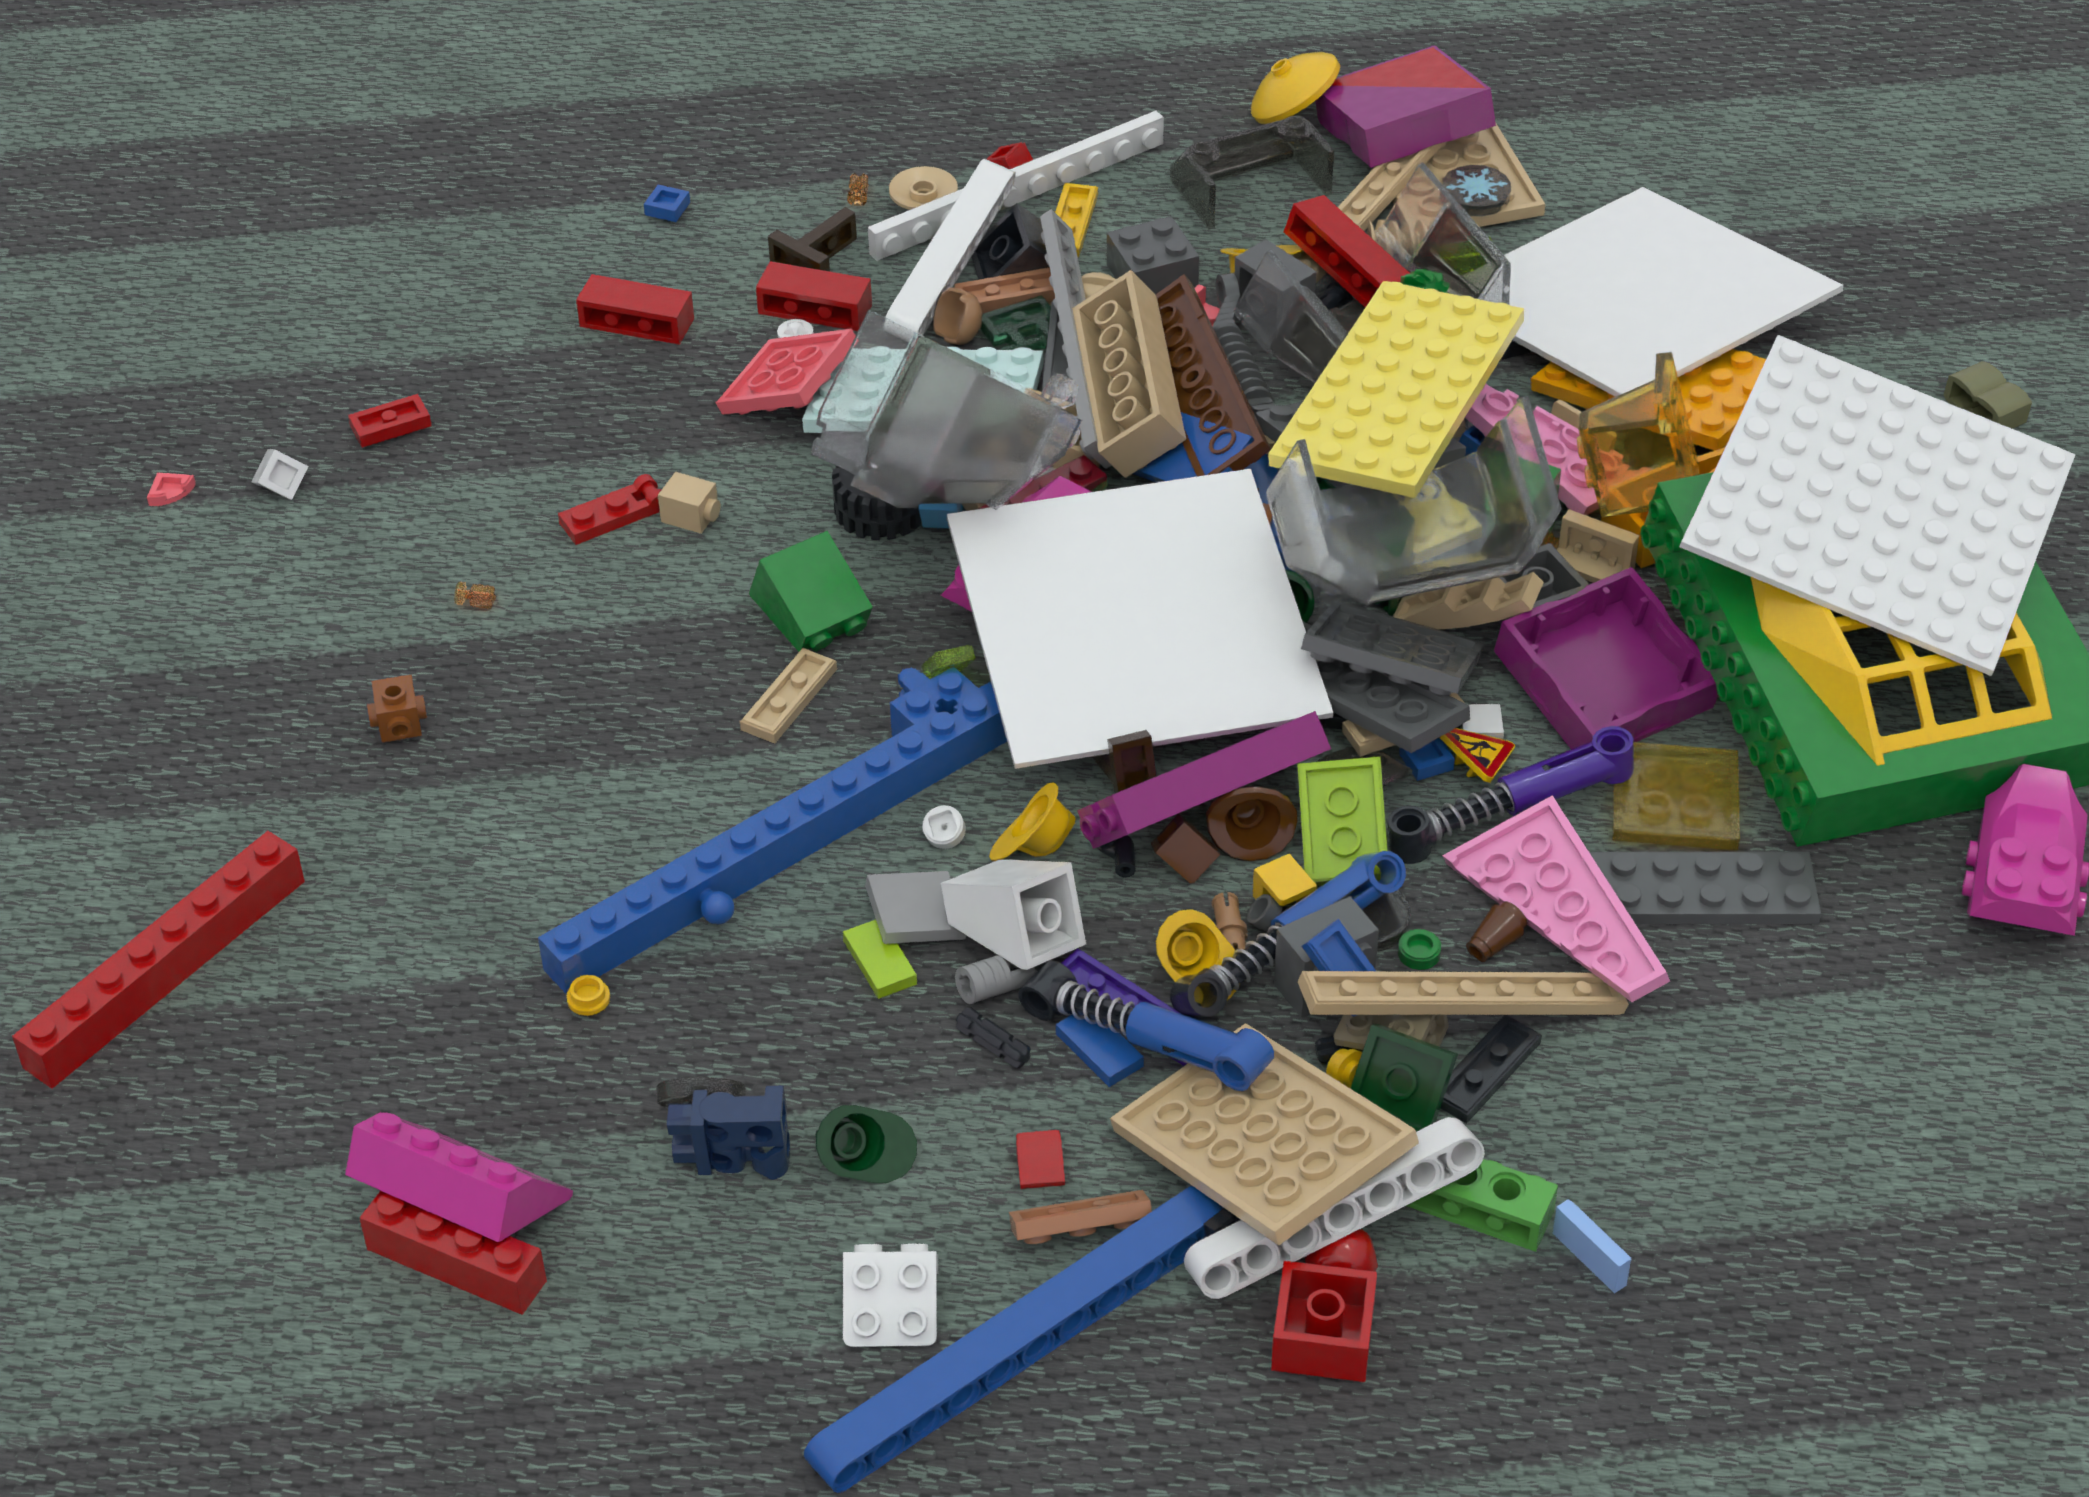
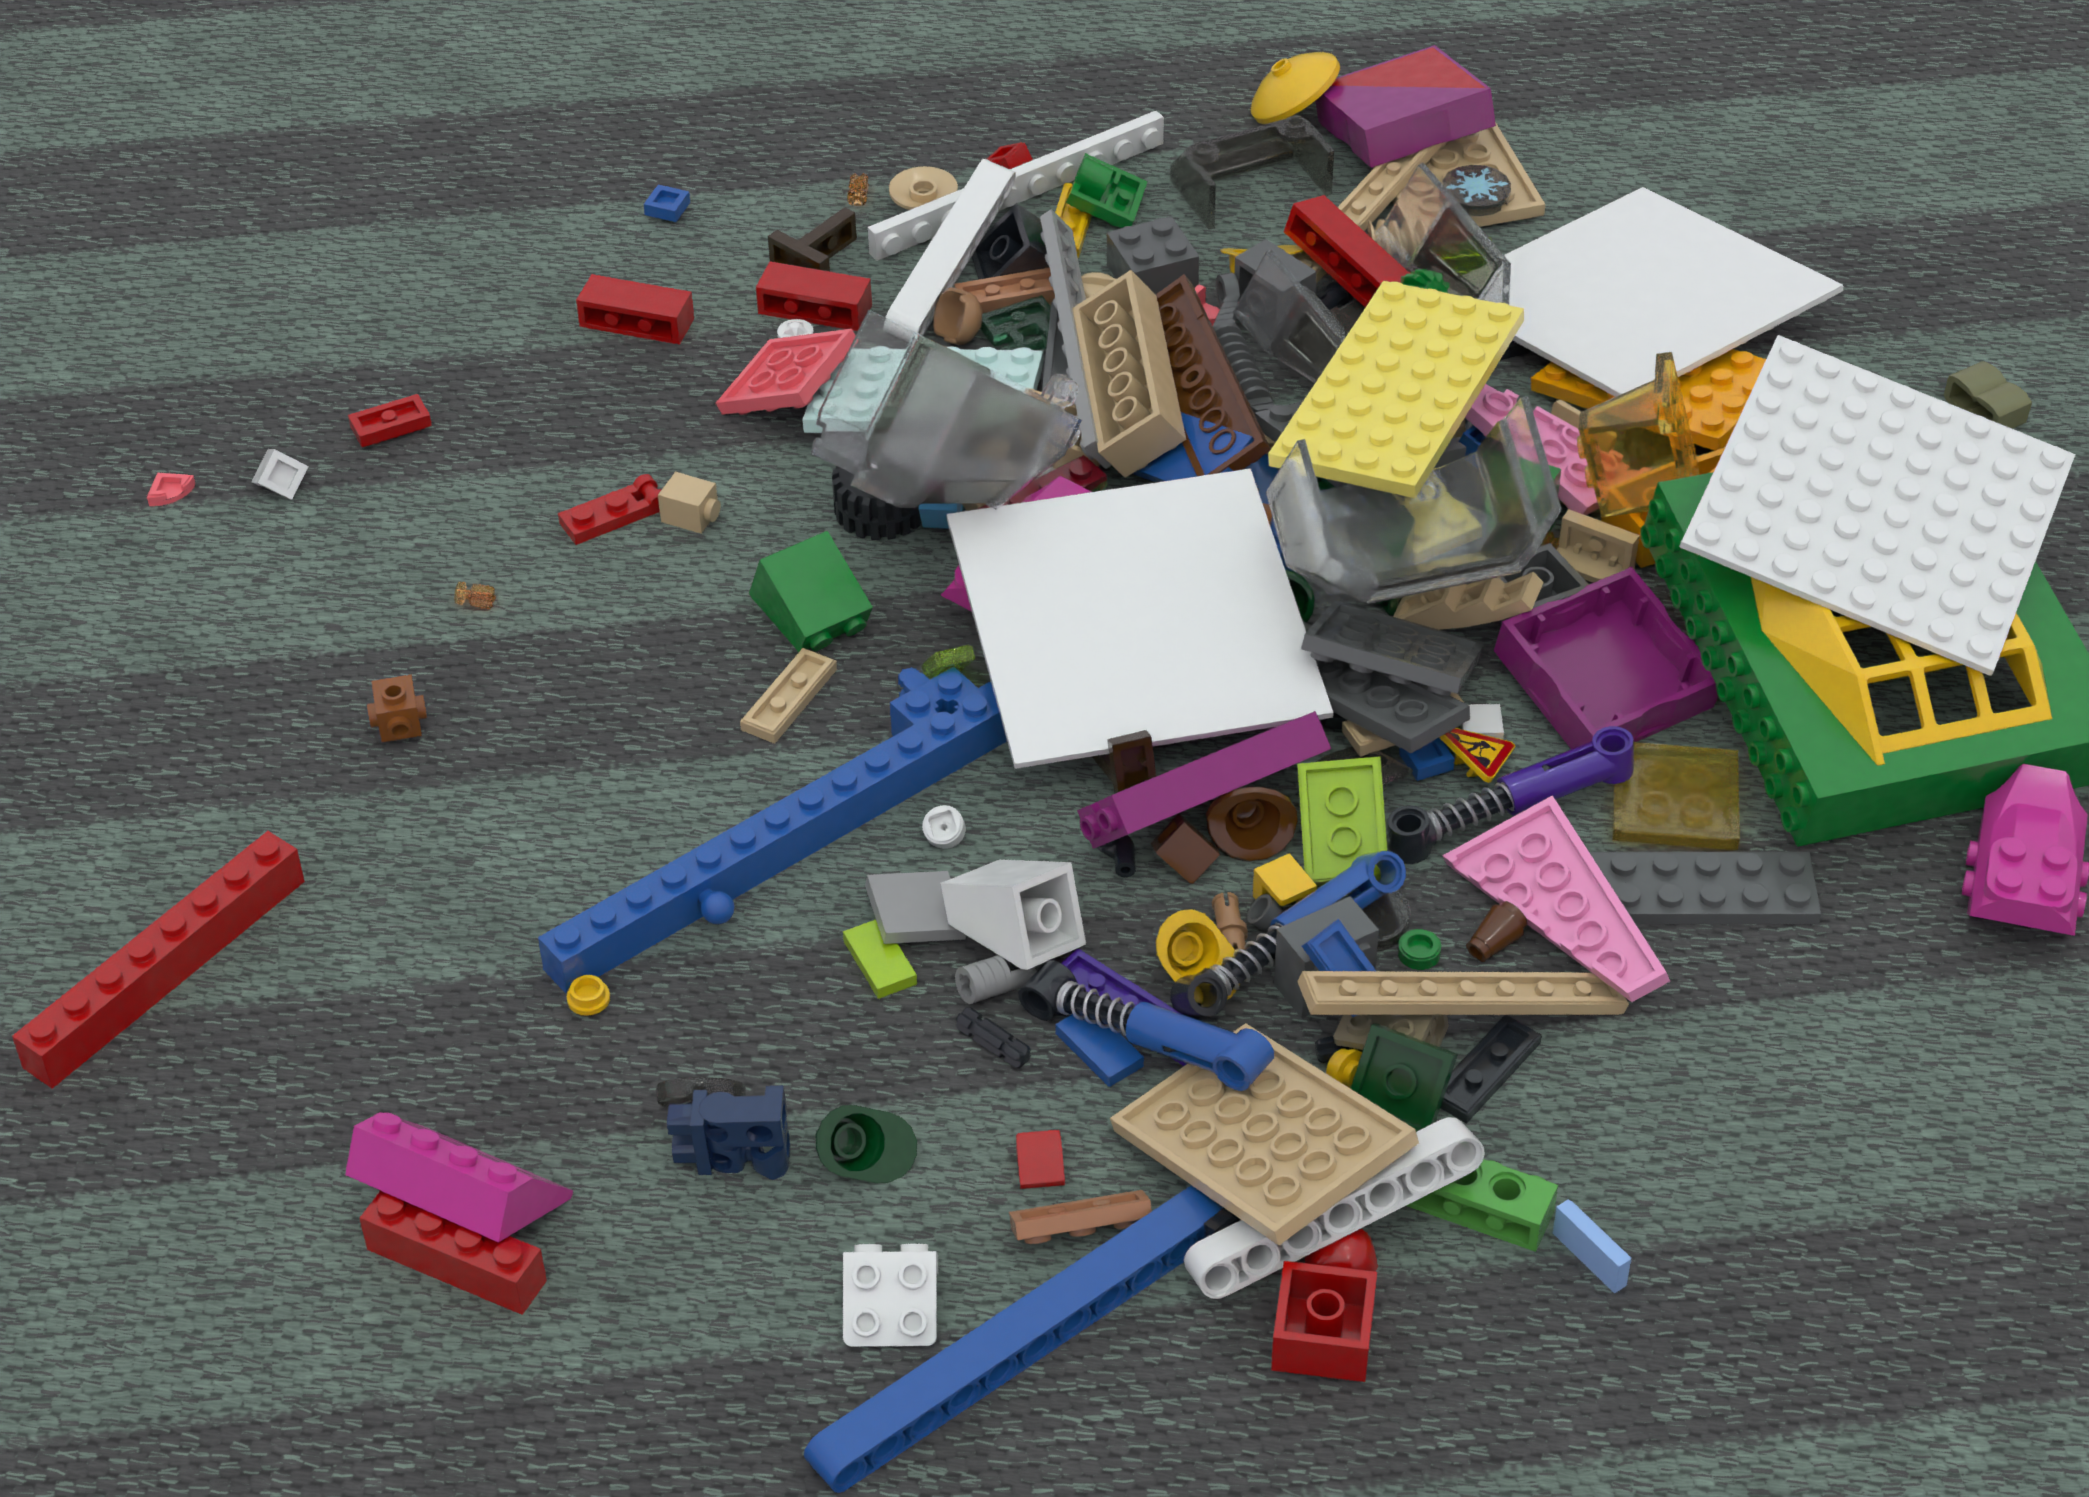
yellow piece [989,782,1076,861] -> none
none -> green plate [1066,153,1148,228]

